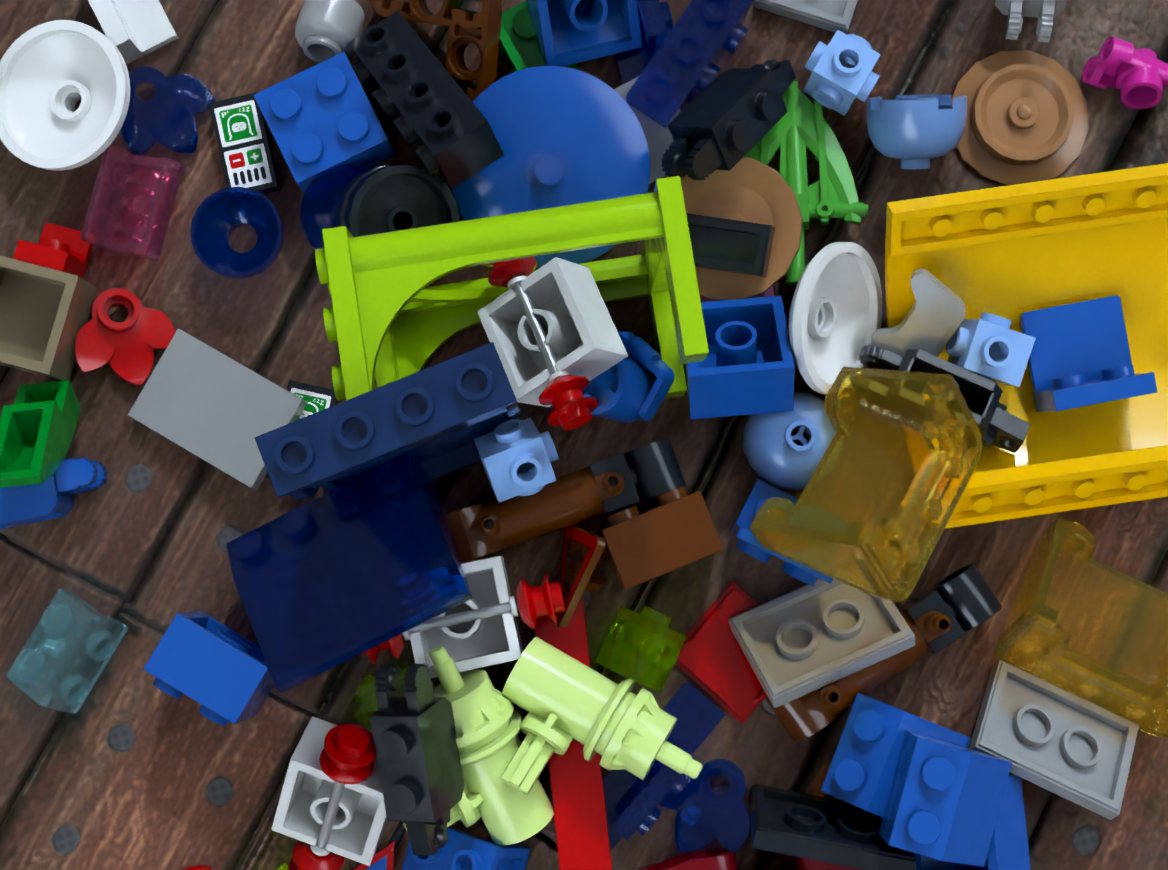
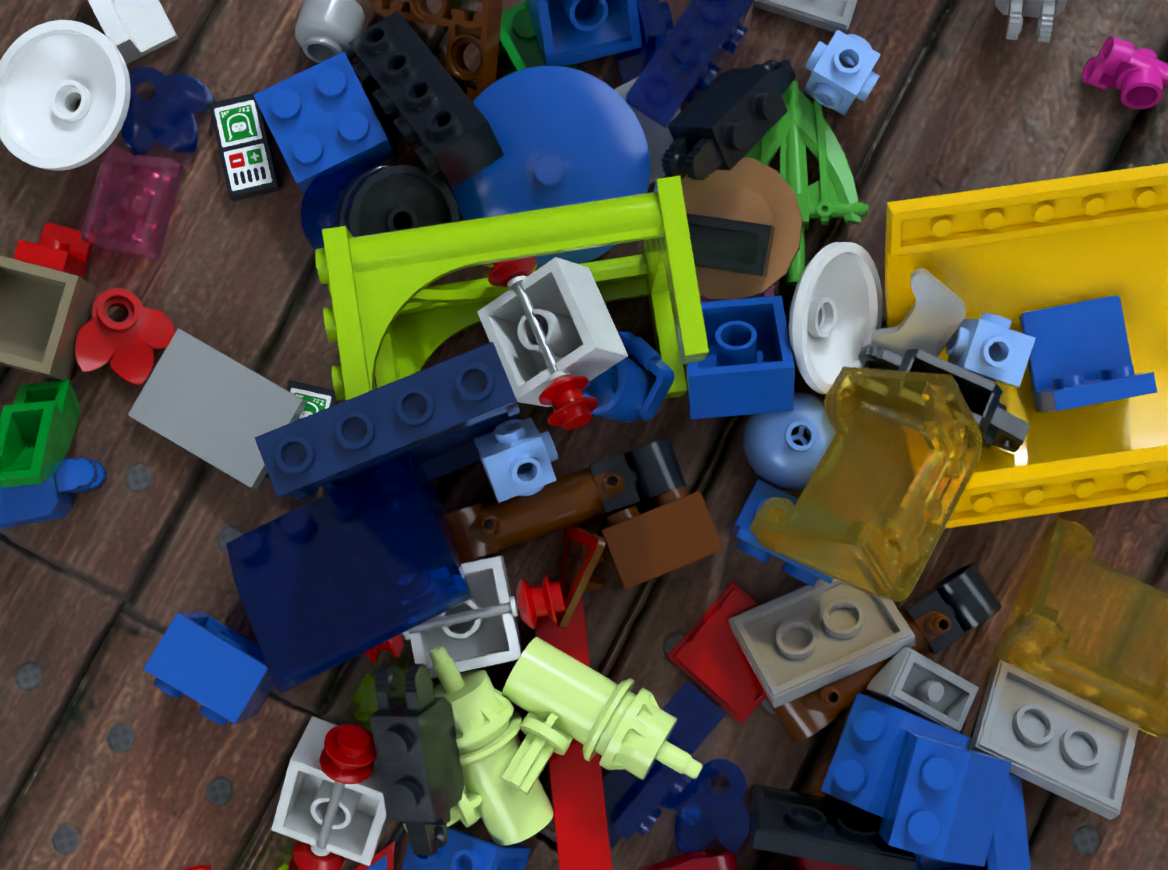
clear light blue bracket [6,588,128,714] -> none
clear blue piece [190,187,284,279] -> none
clear neon green brick [595,605,687,693] -> none
medium blue cylinder [866,94,967,169] -> none
medium nougat piece [951,50,1089,186] -> none
none -> light grey slope [866,646,979,733]

